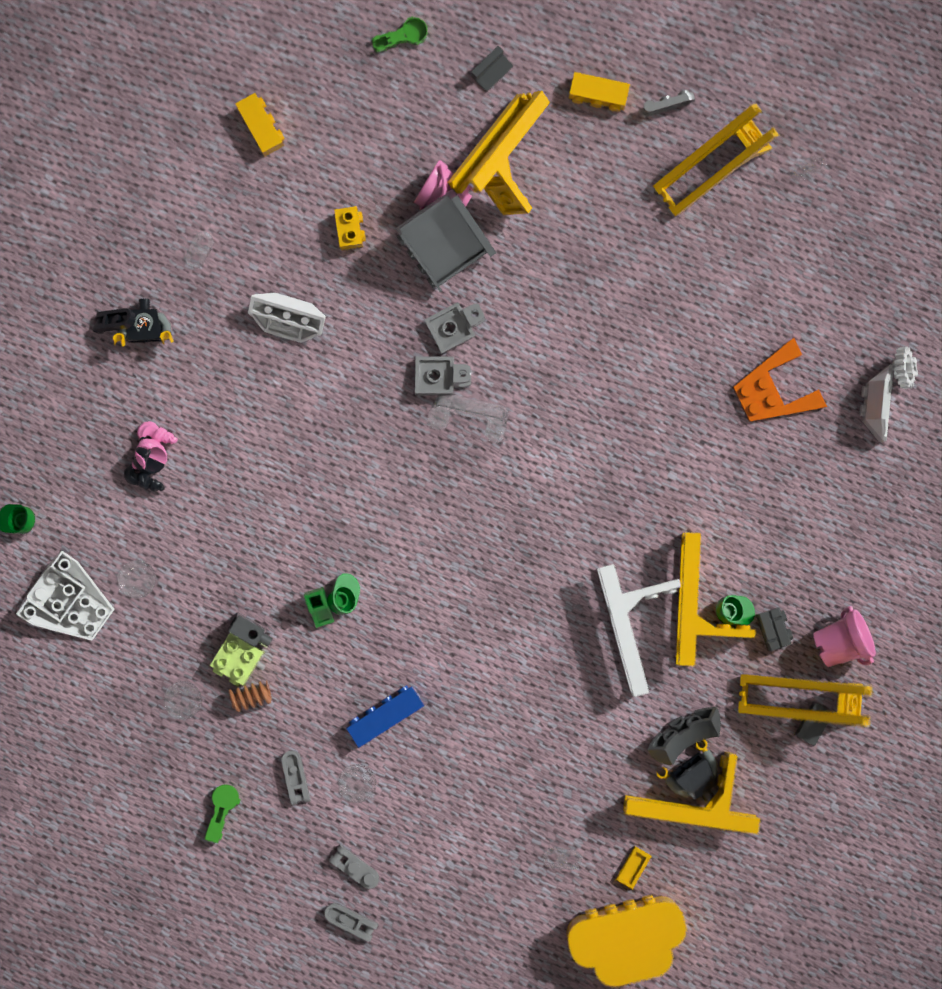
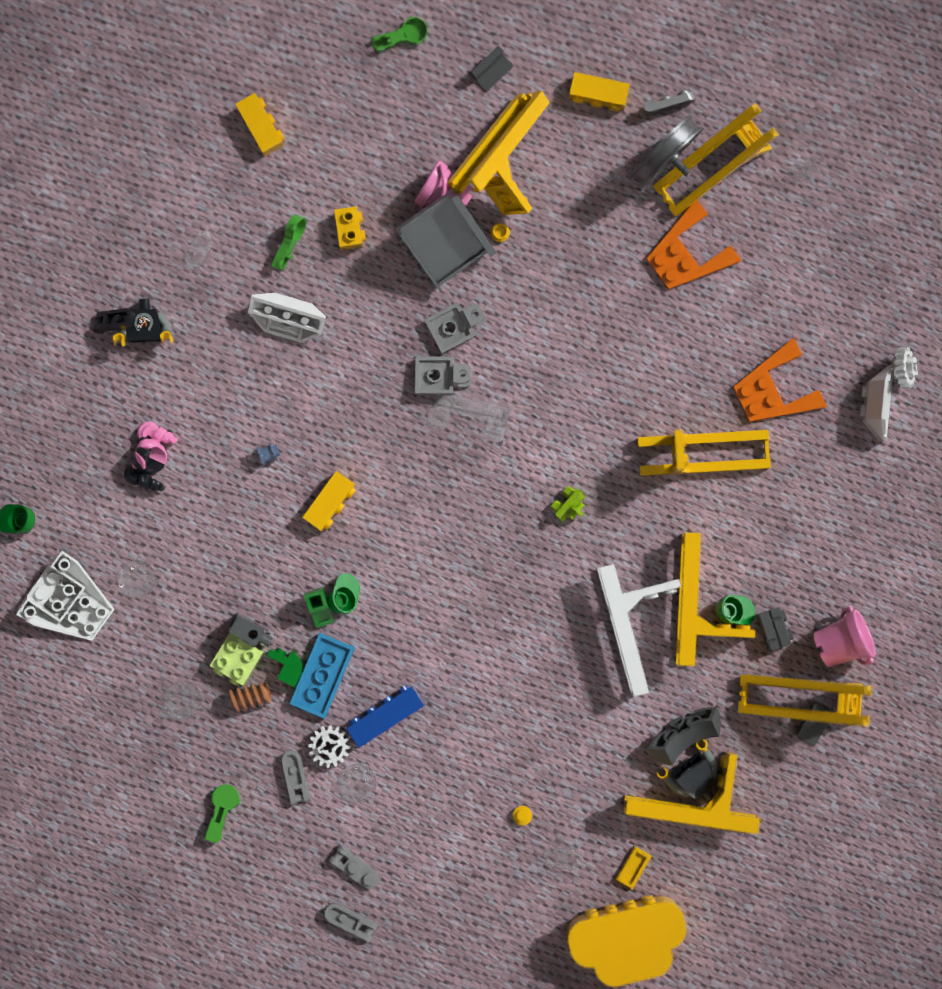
none -> sand blue brick [256,443,280,466]
none -> green brick [267,647,303,687]
none -> bright green piece [271,214,306,270]
none -> dark azure plate [290,633,356,719]
none -> yellow brick [302,471,356,532]
none -> white gear [308,725,351,768]
none -> yellow plate [491,223,510,242]
none -> yellow plate [513,806,532,825]
none -> lime hips [551,486,585,523]
none -> flat silver wheel [629,114,704,189]
none -> yellow piece [637,430,771,476]
none -> orange wing [646,201,742,290]

